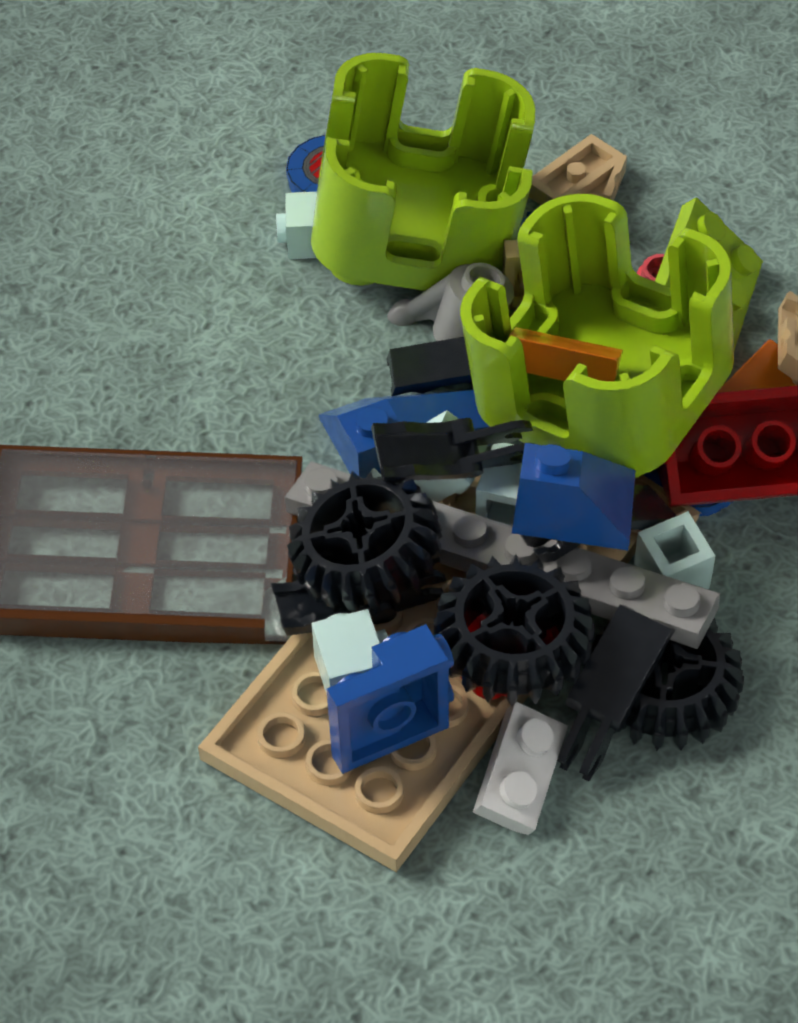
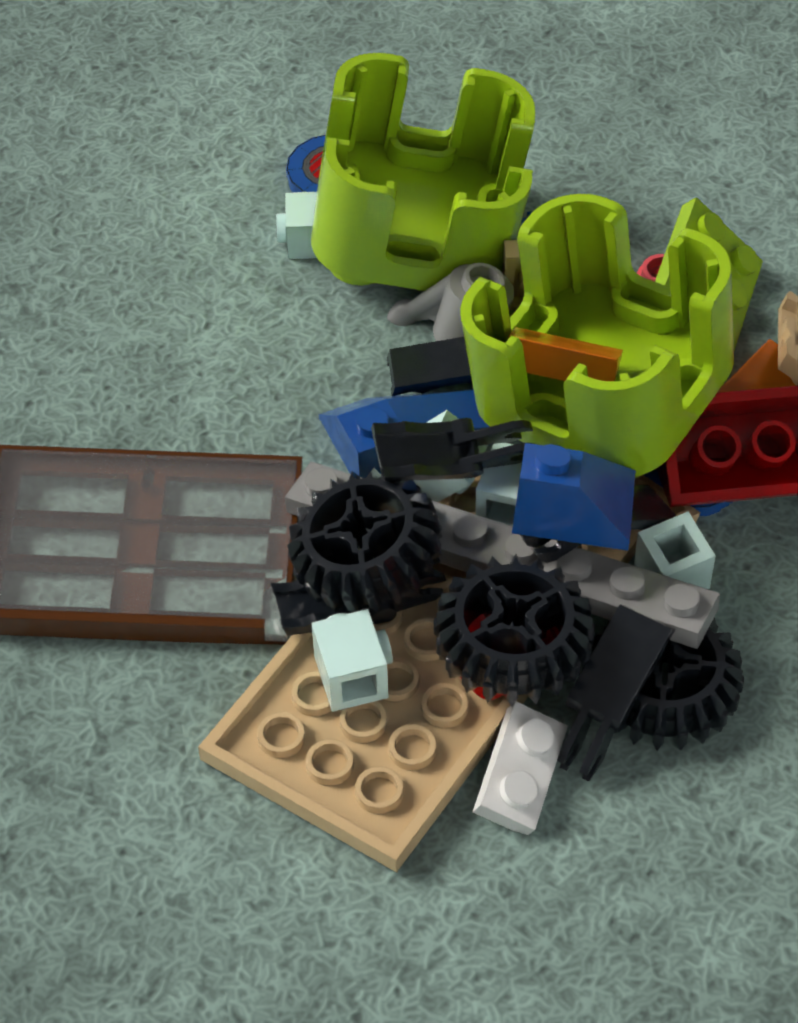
blue plate [326,624,454,774] -> none
tan wing [528,134,627,205] -> none

